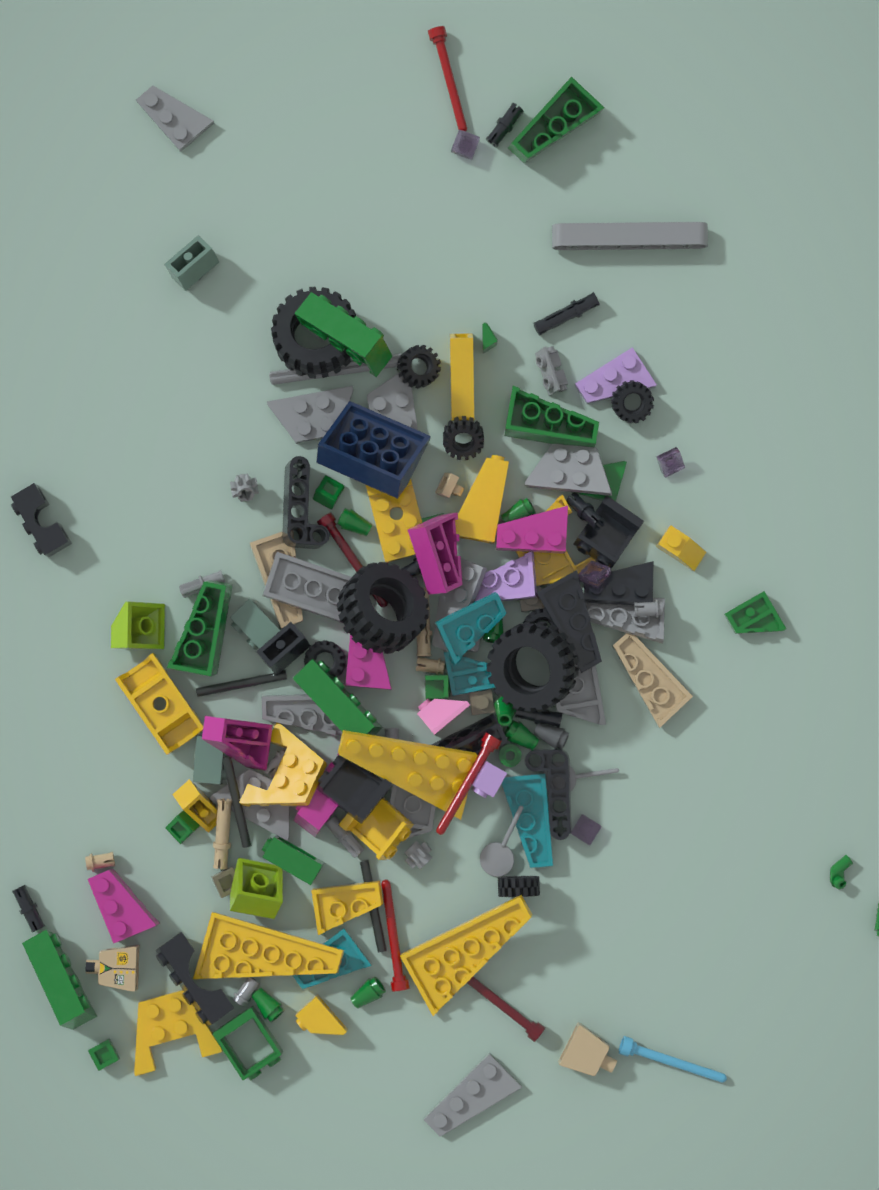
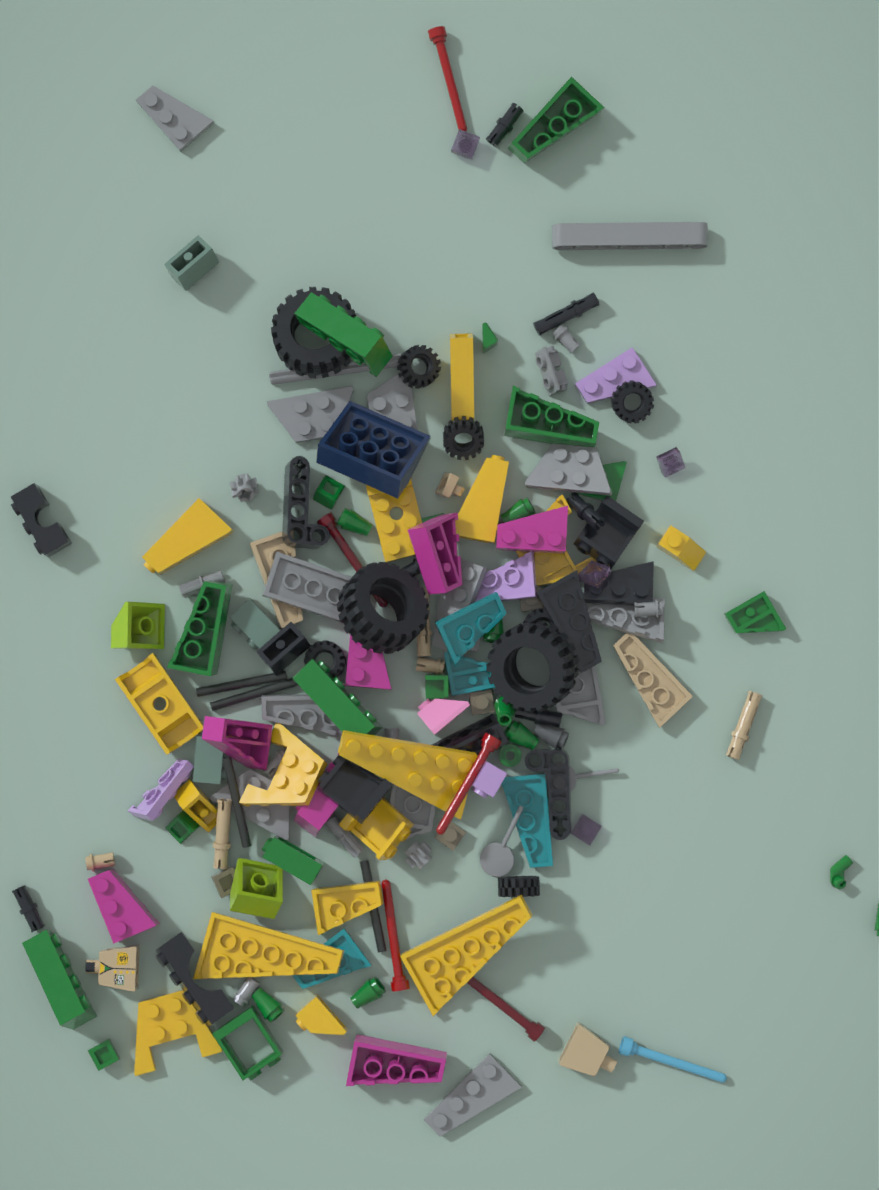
none -> lavender wing [128,759,194,821]
none -> yellow slope [142,498,234,575]
none -> pearl dark grey bar [210,678,298,711]
none -> dark pink wedge [346,1034,447,1086]
none -> dark tan plate [434,821,466,851]
none -> light grey pin [553,324,581,354]
none -> tan pin [725,691,762,760]

